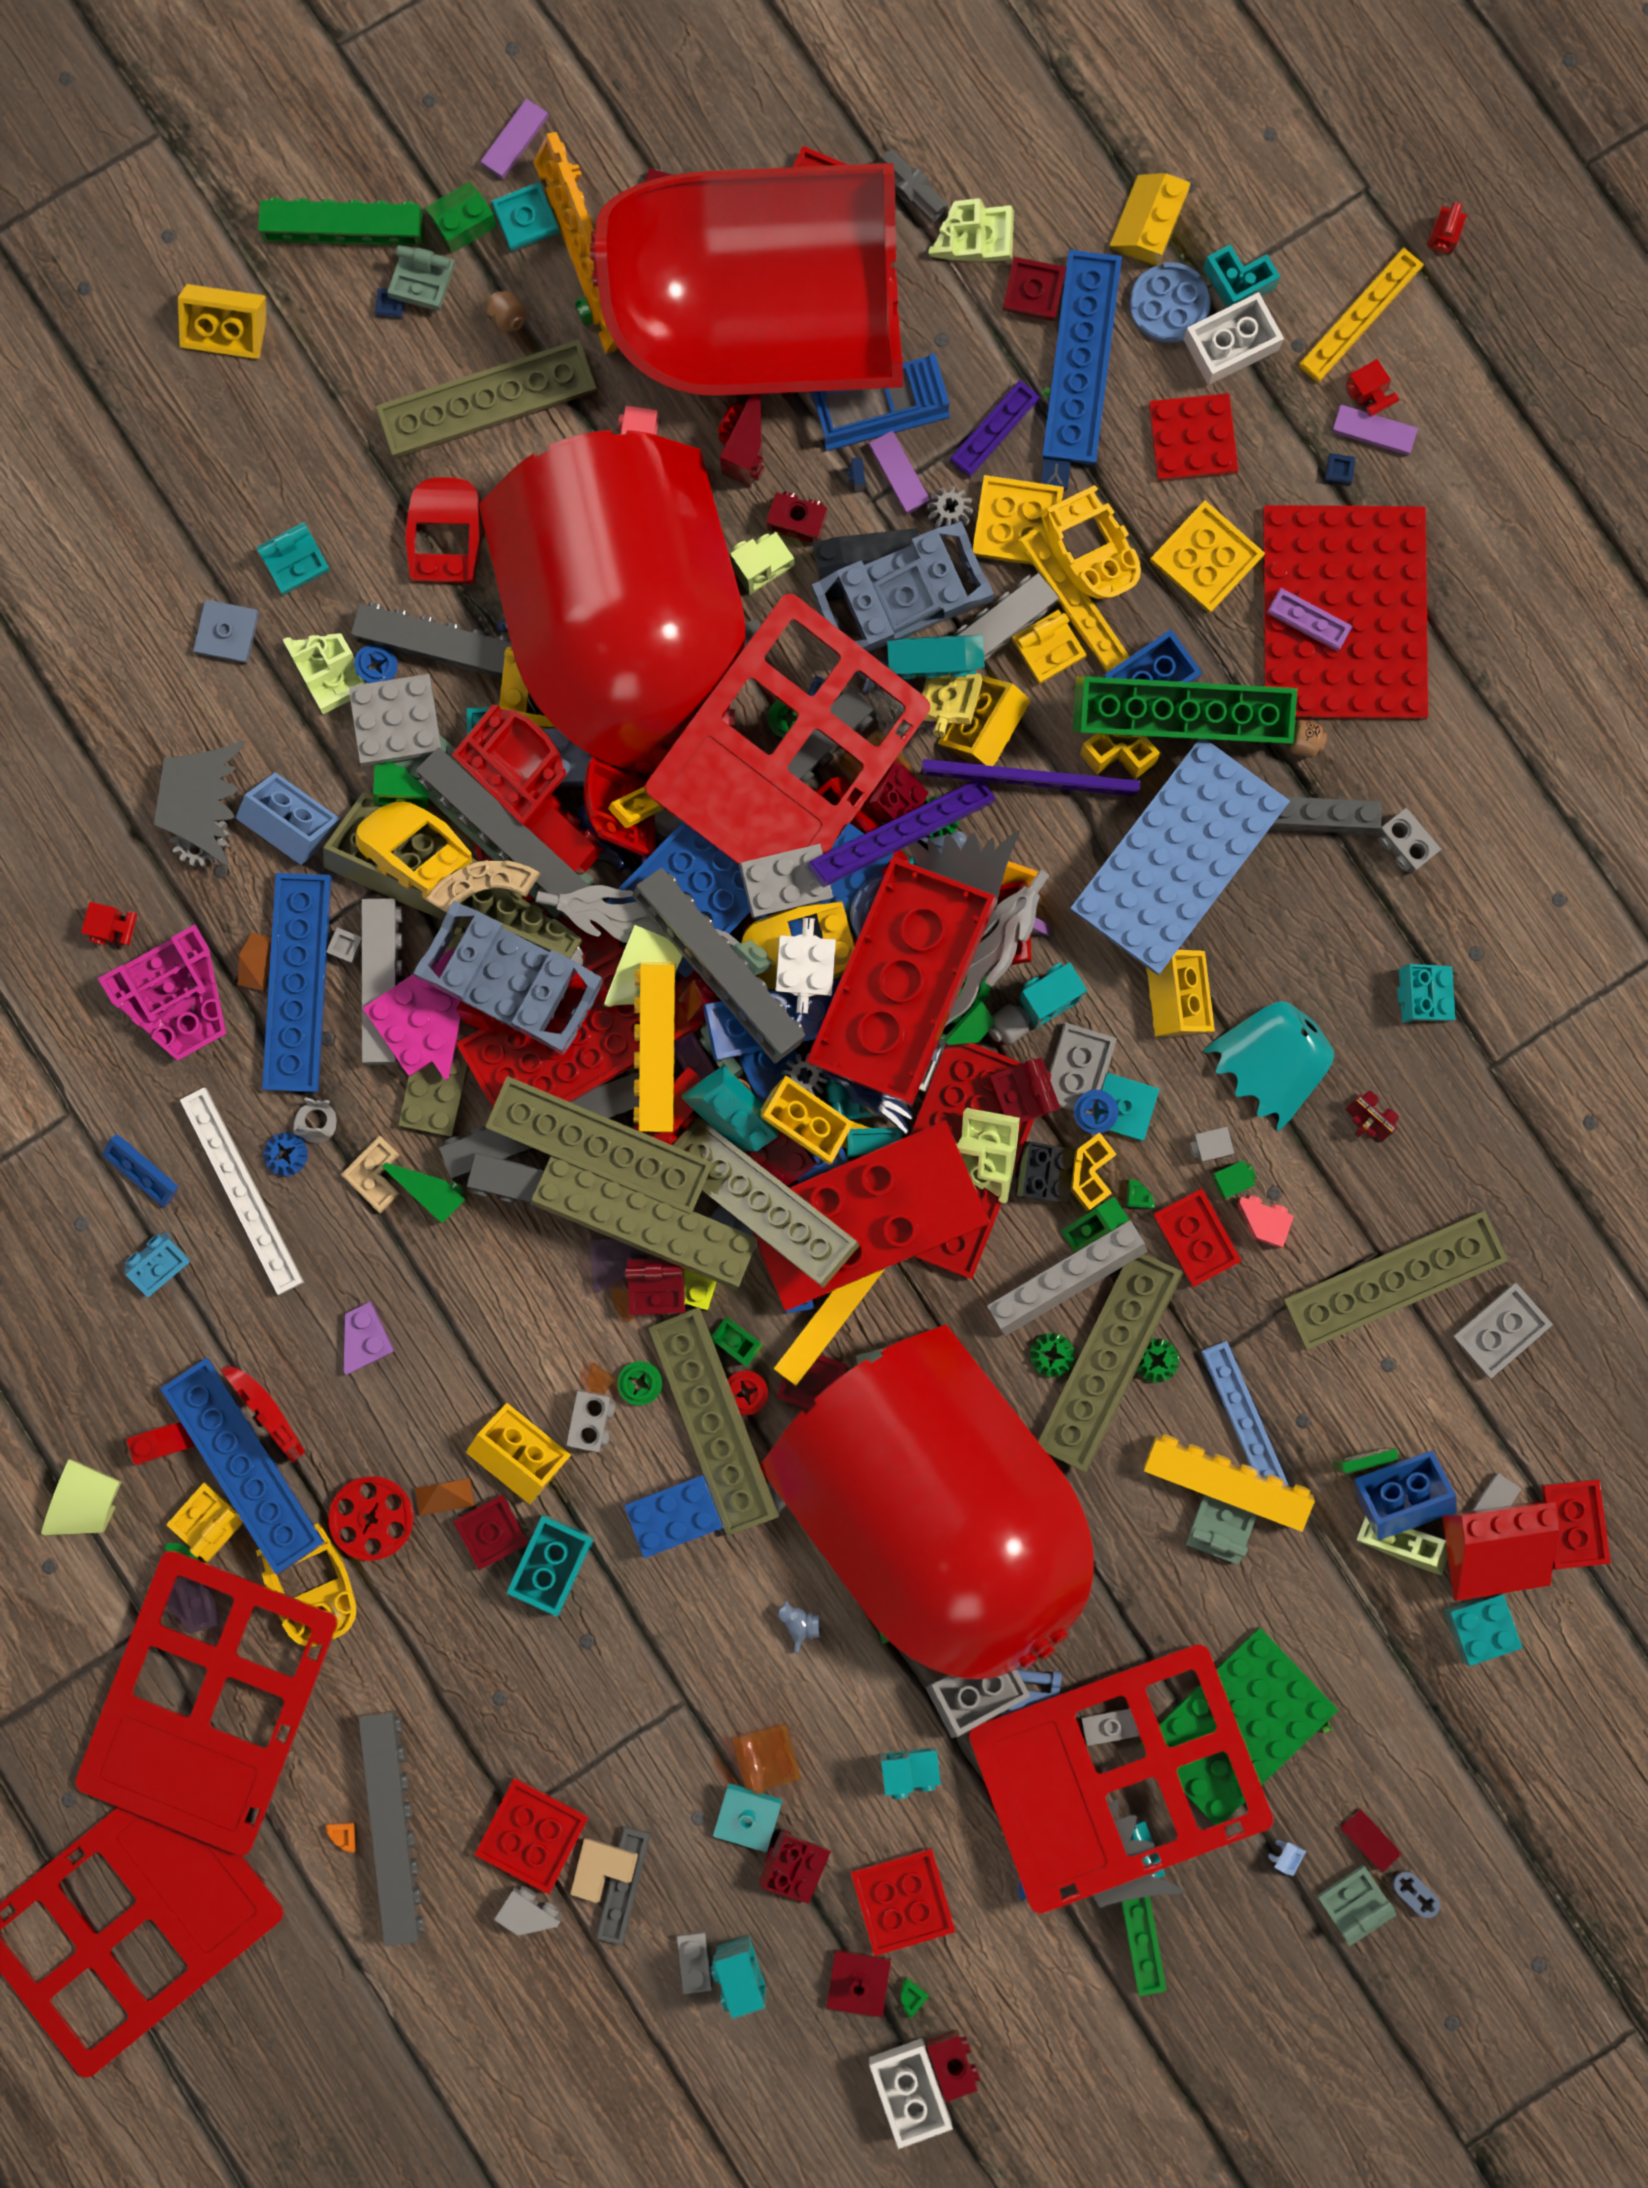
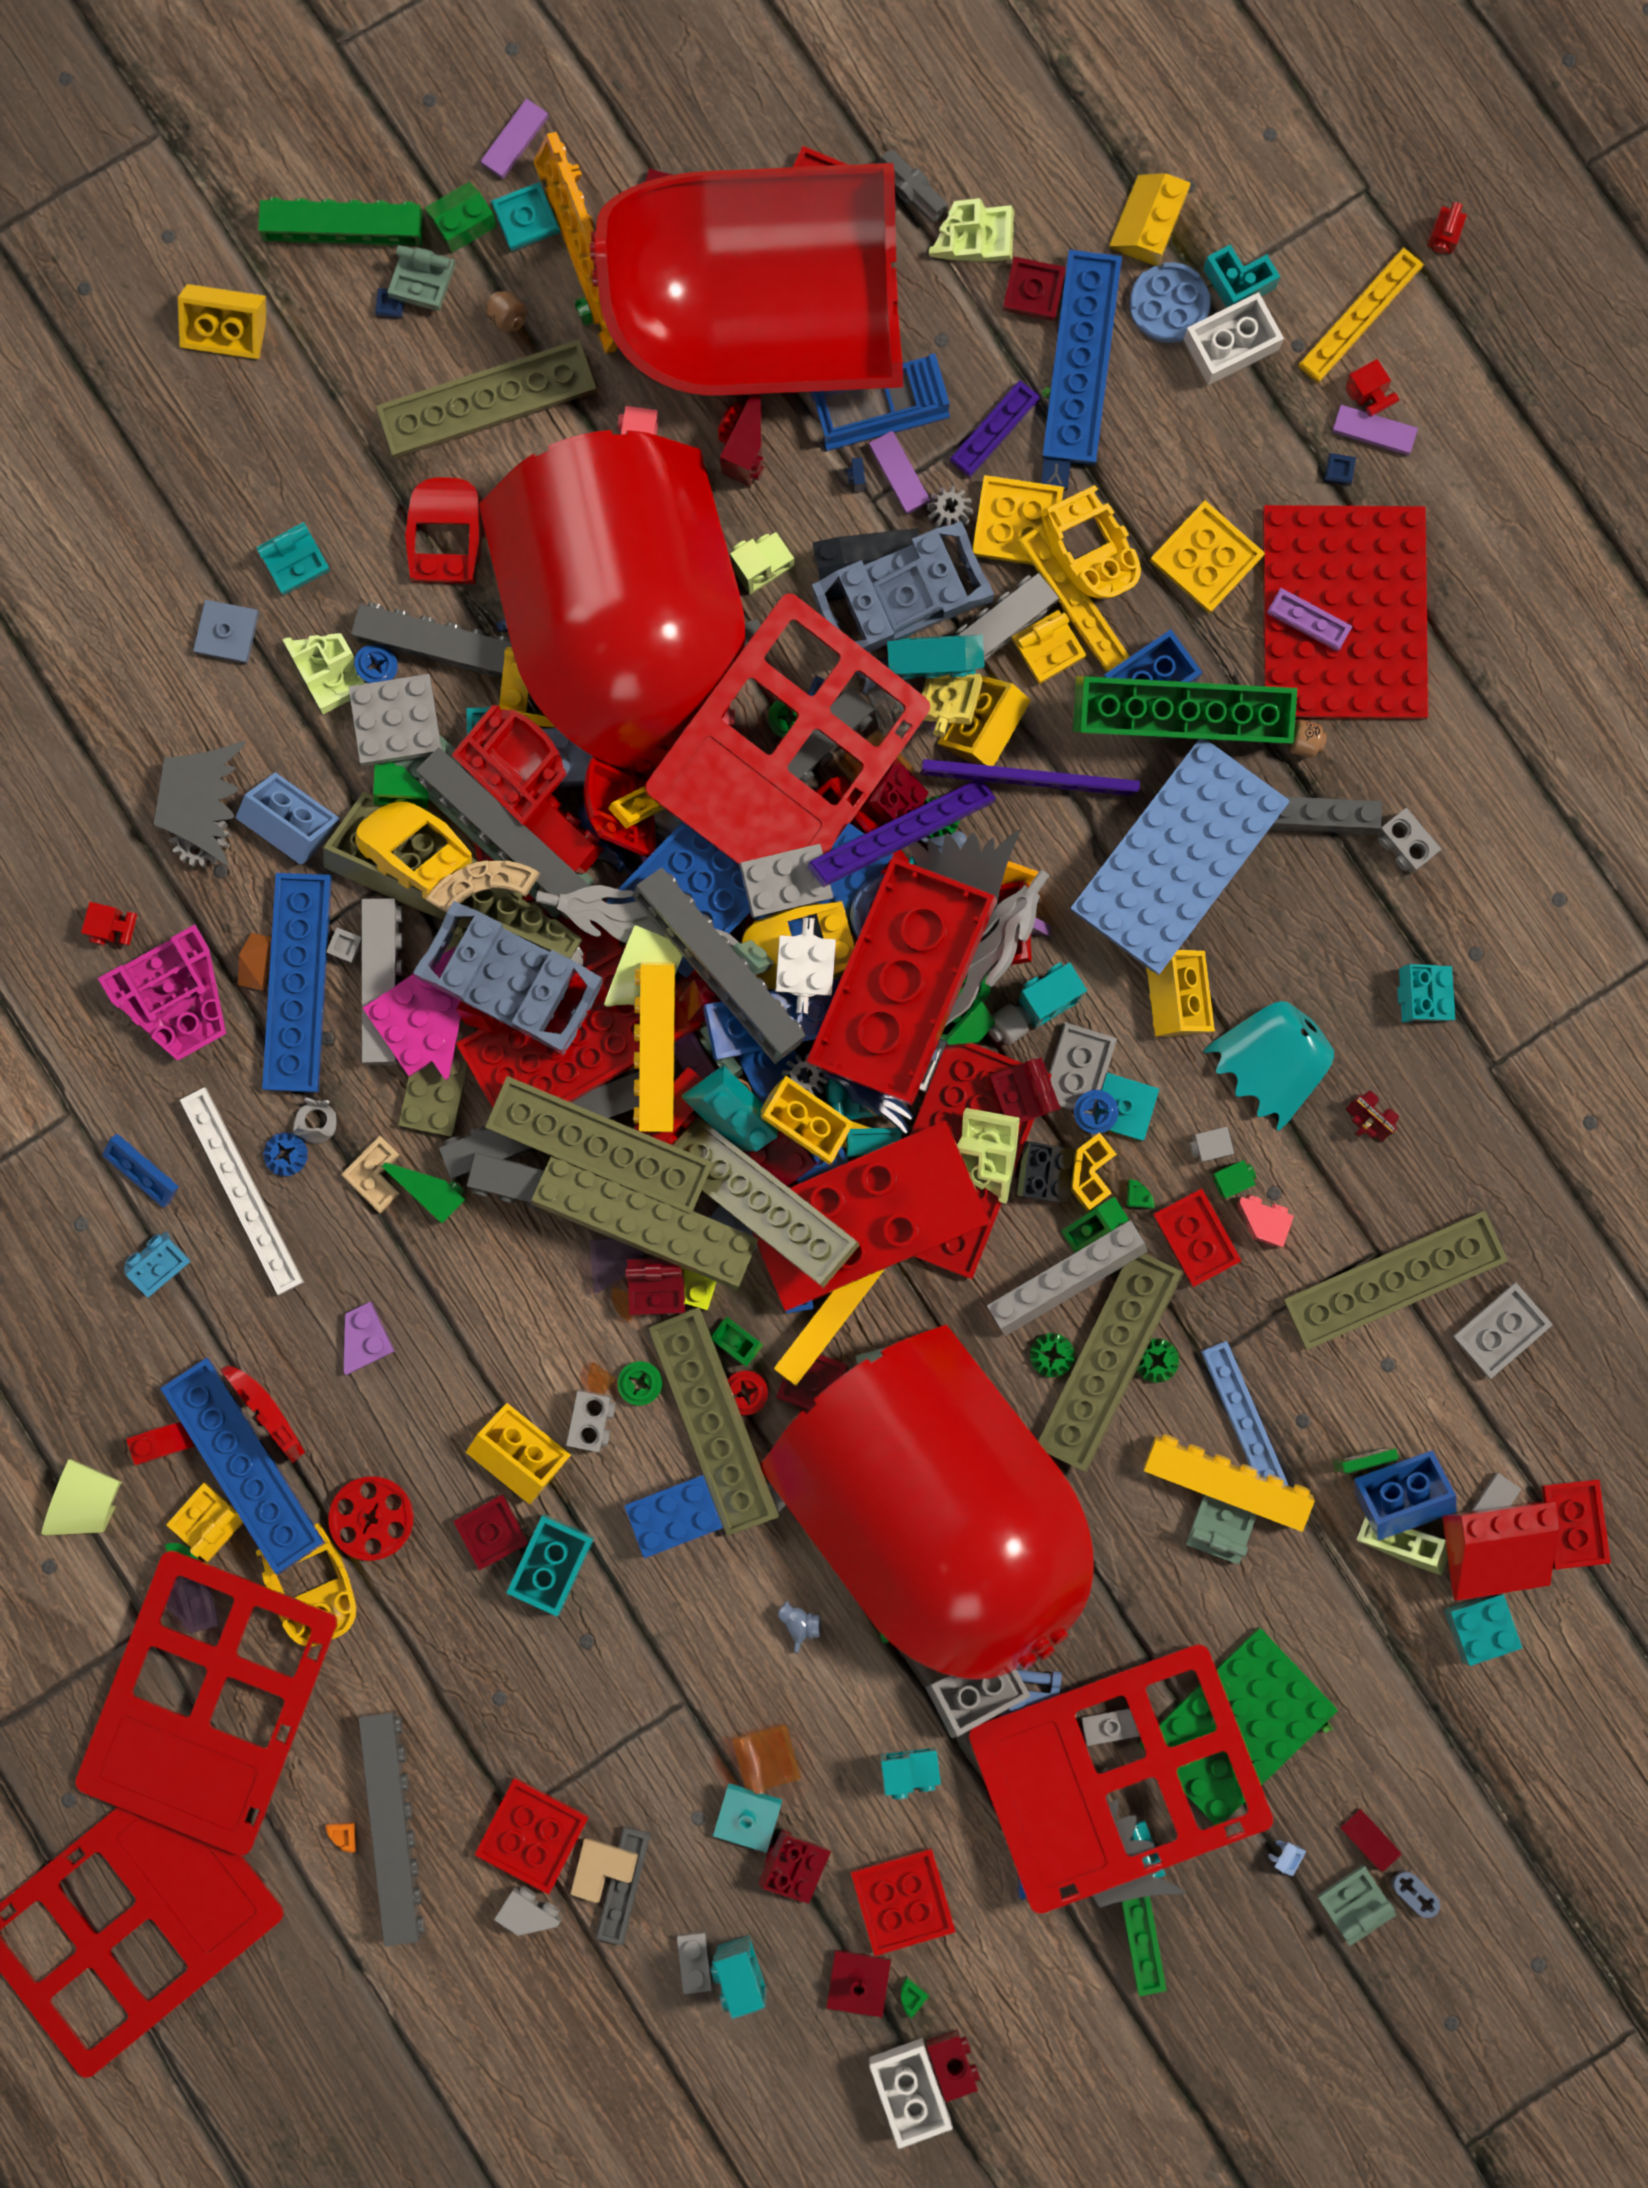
dark orange slope [415,1478,475,1516] -> none
dark red brick [766,492,828,544] -> none
yellow brick [1080,733,1160,779] -> none
red plate [1148,393,1238,482] -> none

